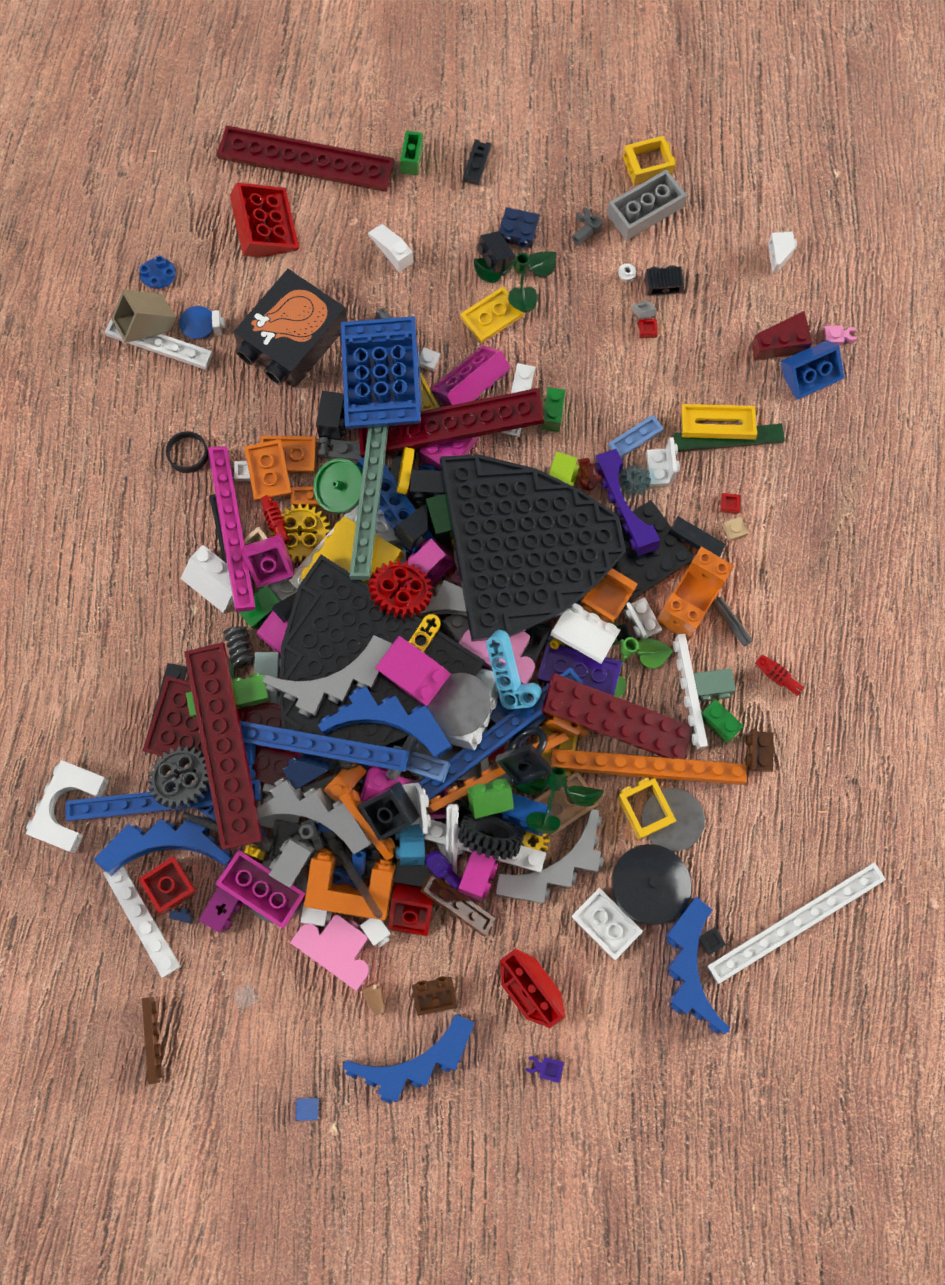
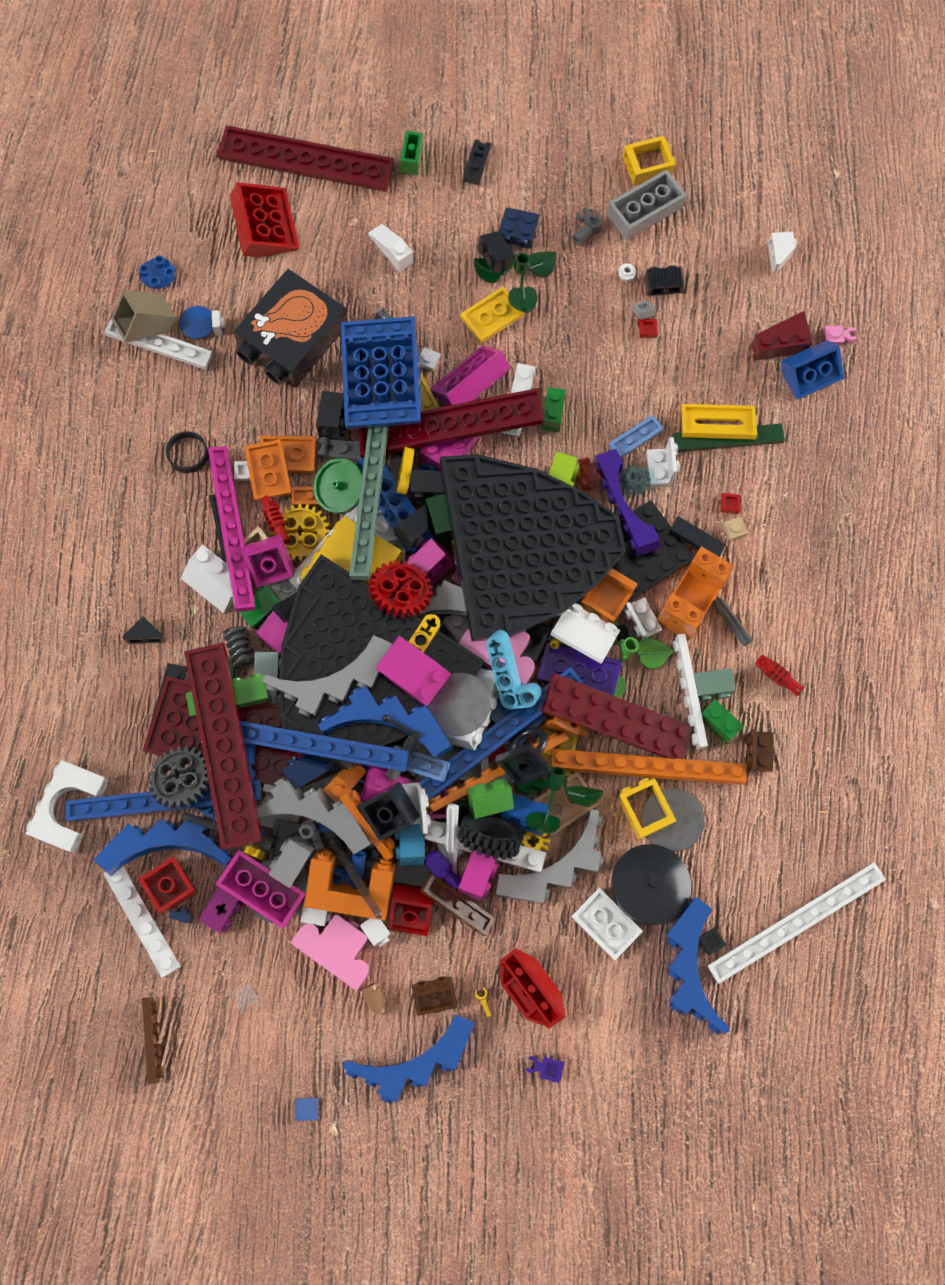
none -> black slope [123,617,166,644]
none -> black hinge [382,714,421,739]
none -> yellow hand [475,987,492,1017]

